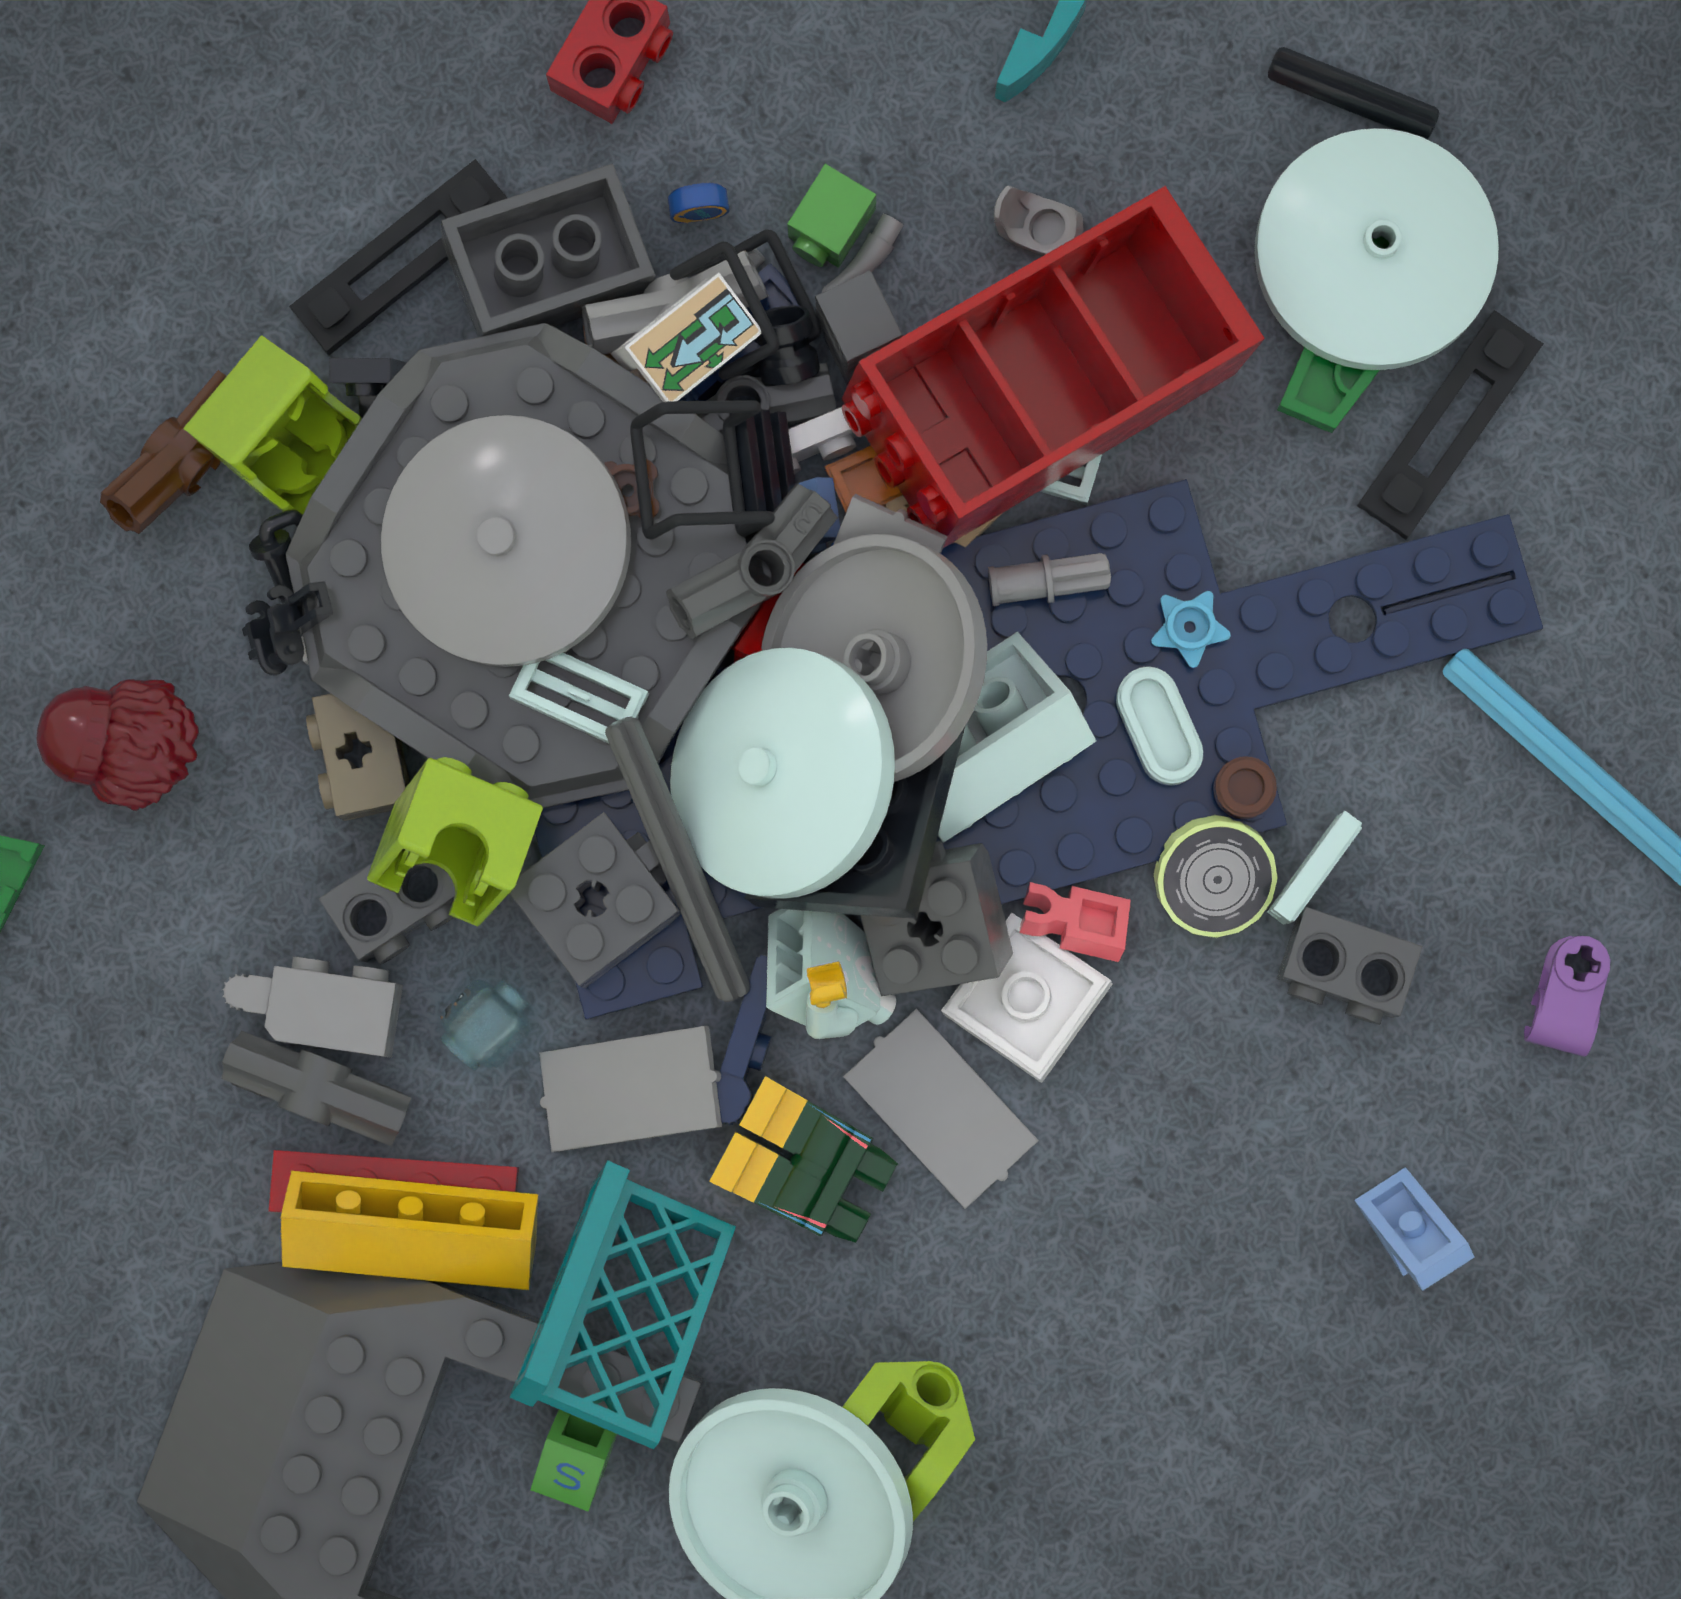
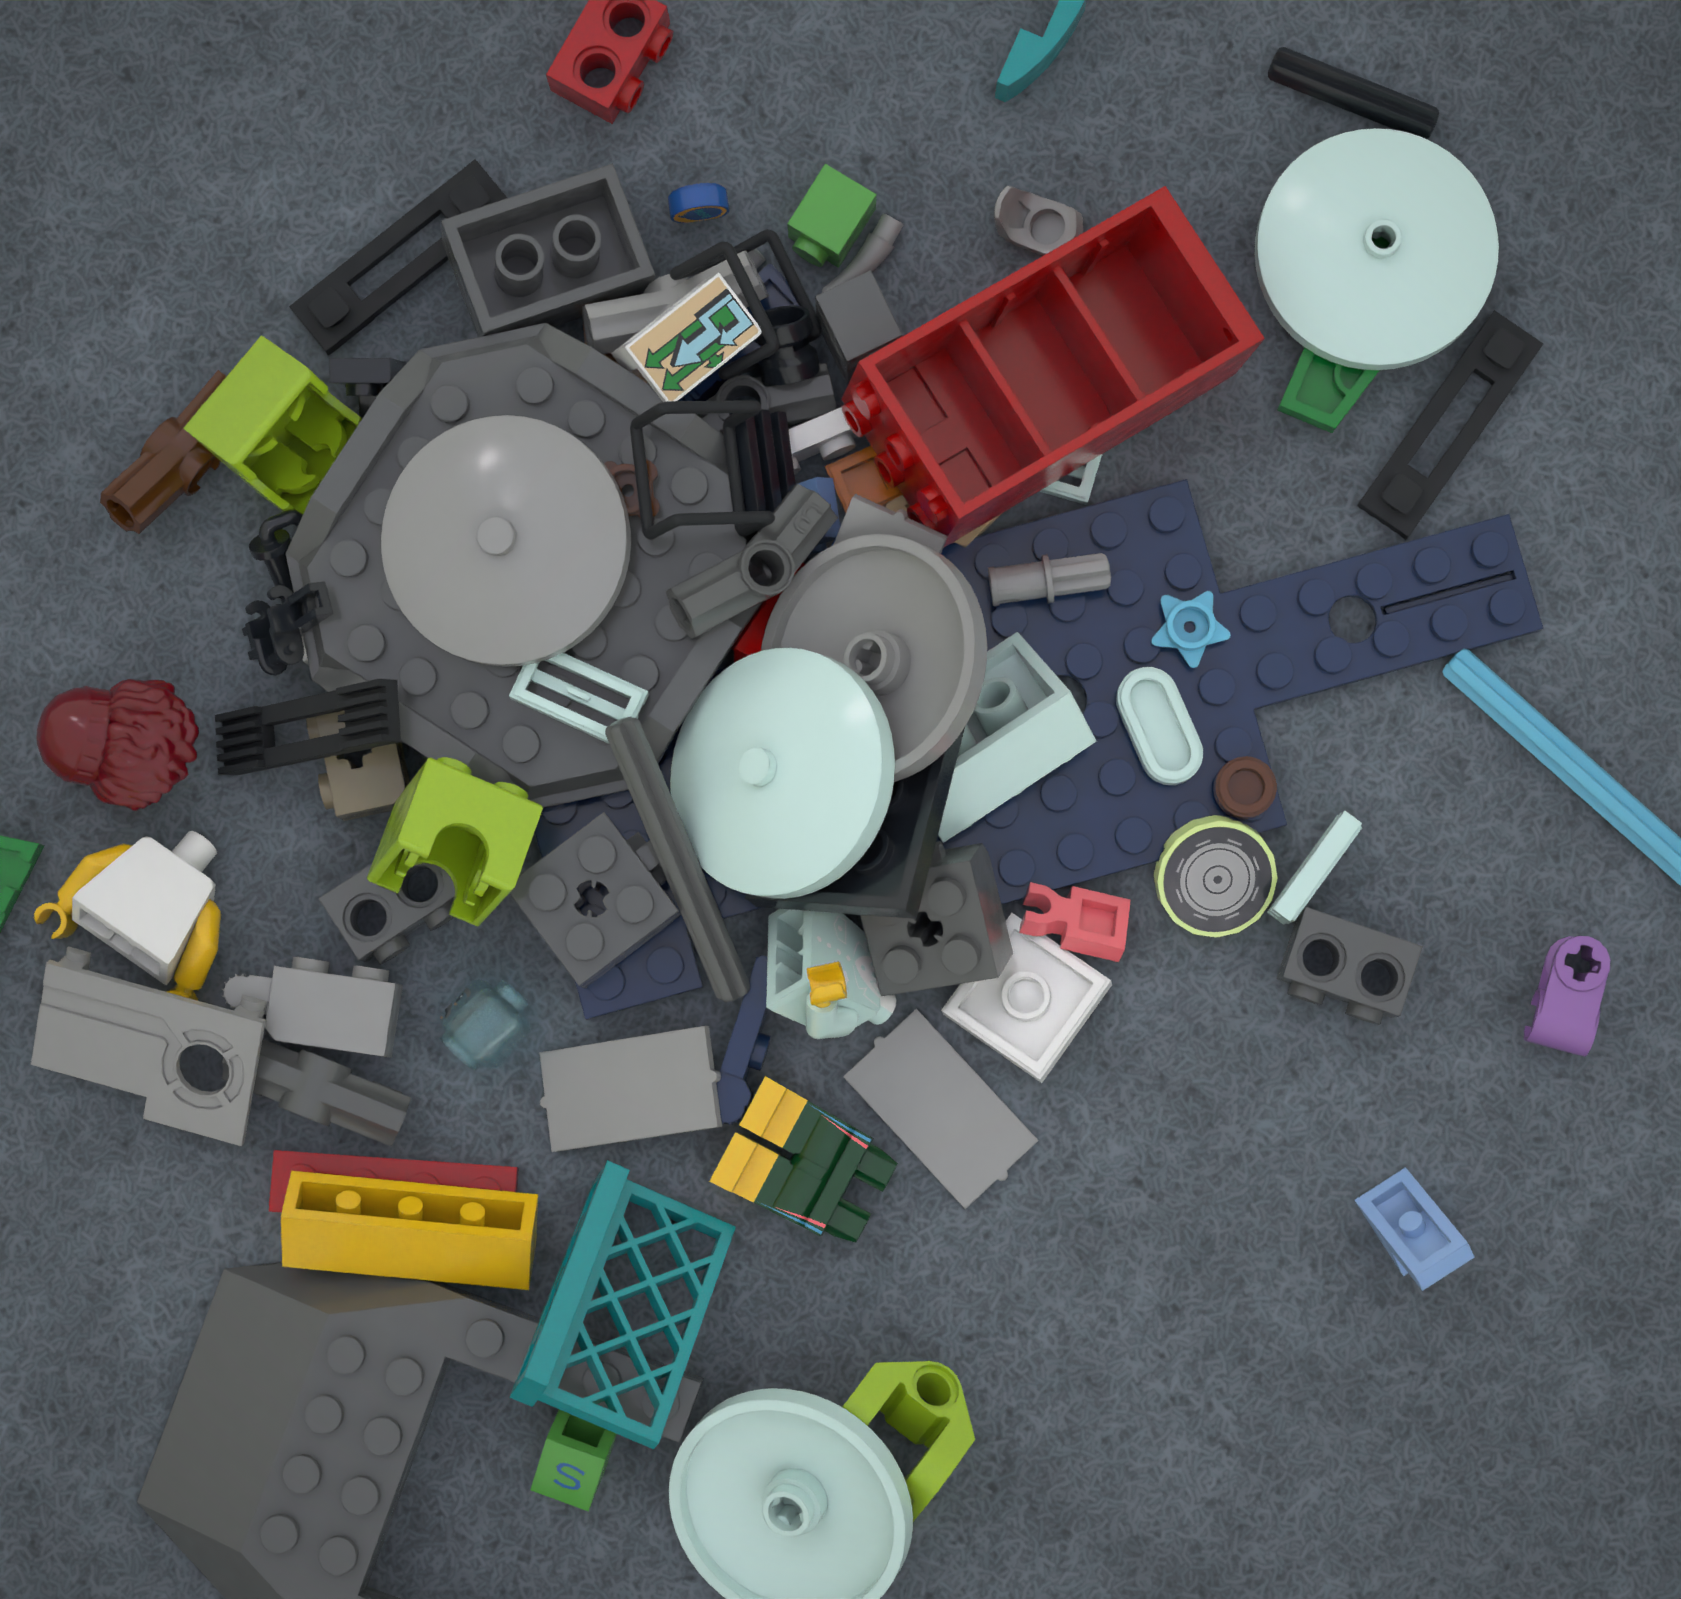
none -> light grey piece [31,946,266,1146]
none -> white torso [34,831,221,1001]
none -> black container [215,679,401,775]

